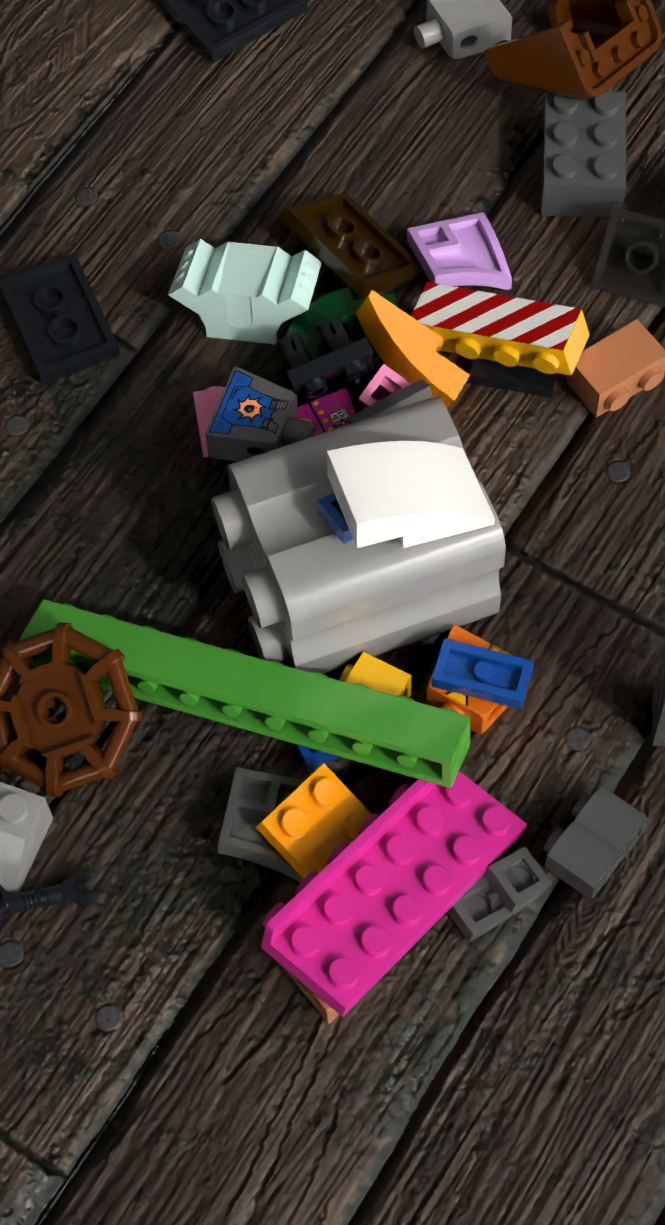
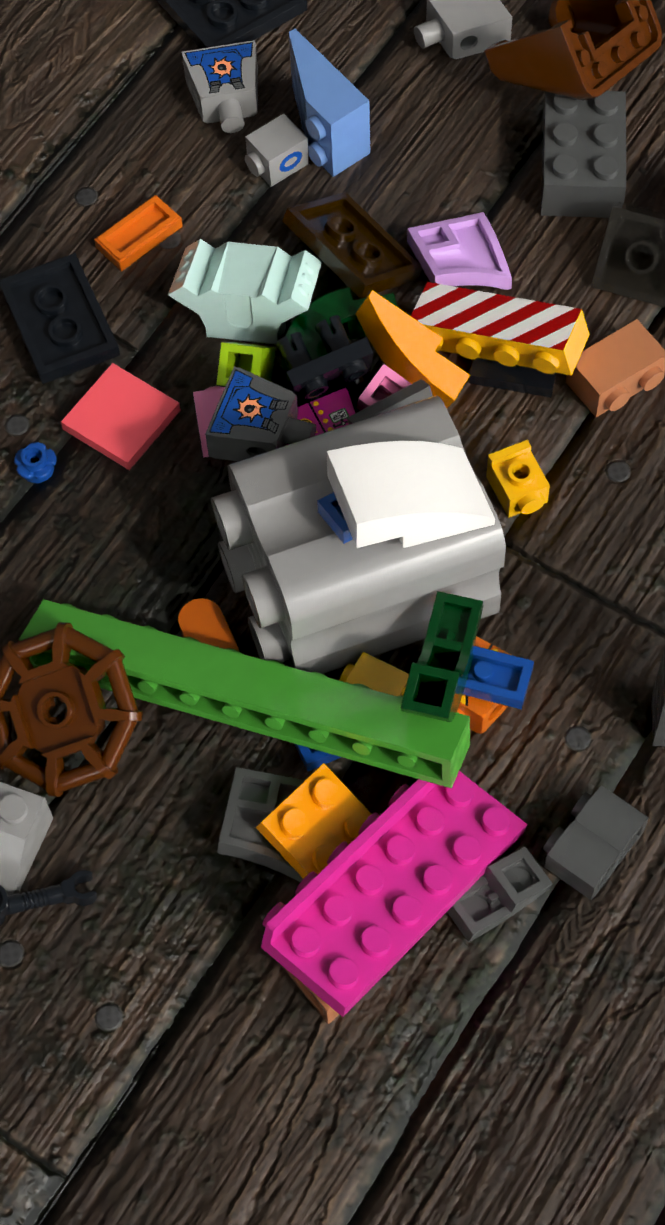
none -> blue plate [14,442,57,483]
none -> coral tile [61,363,181,471]
none -> orange tile [94,195,183,272]
none -> orange tile [178,598,239,651]
none -> light grey torso [182,40,258,133]
none -> lime brick [216,342,276,386]
none -> light grey brick [245,114,309,187]
none -> medium blue slope [289,29,370,177]
none -> dark green arch [401,591,483,722]
none -> yellow brick [486,439,550,518]

